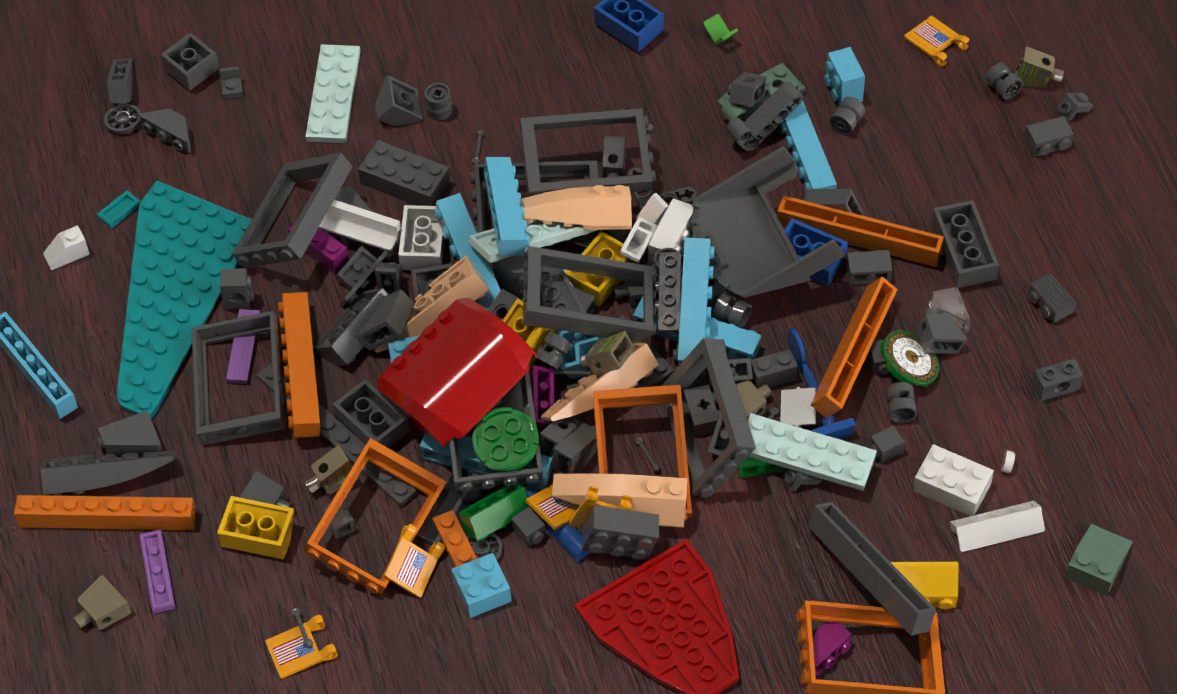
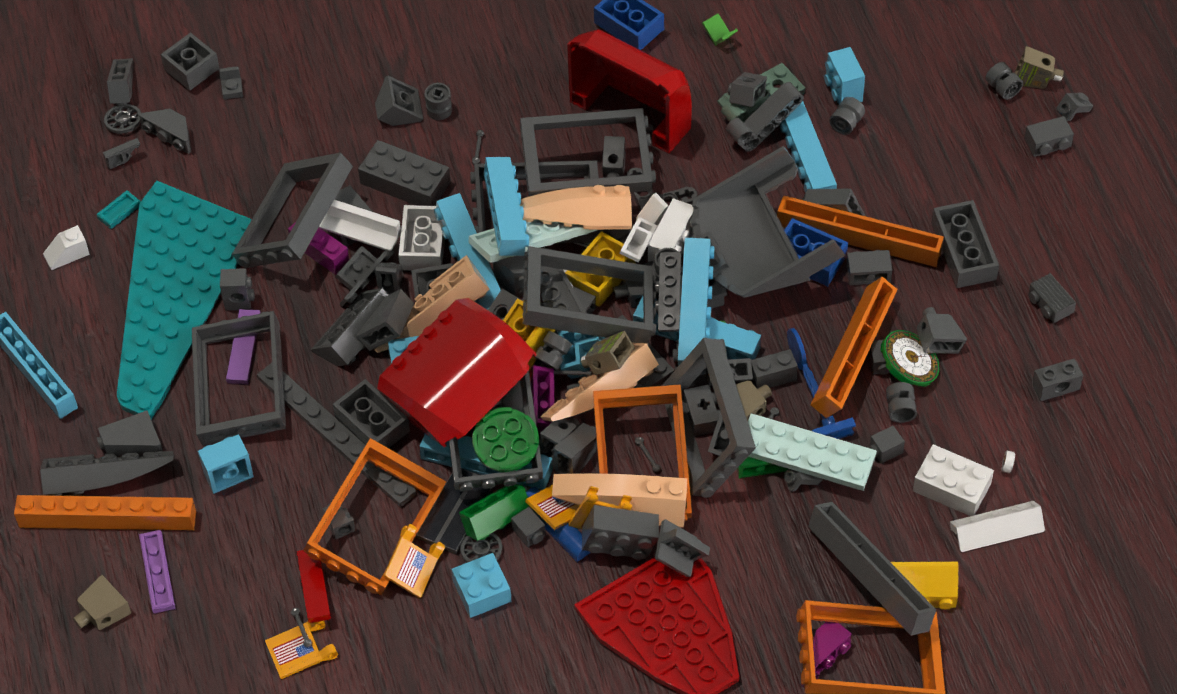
yellow slope [217,496,295,560] -> none
dark grey torso [240,471,293,508] -> none
orange brick [278,292,320,438] -> none
light aqua plate [305,44,360,143] -> none
dark tan torso [305,445,359,494] -> none
orange plate [432,510,477,567] -> none
dark grey wheel [713,293,752,328] -> none
white piece [780,387,817,428] -> none
light orange flag [904,15,969,67] -> none
clear slope [929,287,970,333] -> none
sand green slope [1065,524,1133,596] -> none
none -> dark grey tile [103,138,140,169]
none -> medium azure brick [198,434,254,494]
none -> red tile [297,550,331,623]
none -> red slope [567,29,692,154]
none -> dark grey bracket [655,519,710,577]

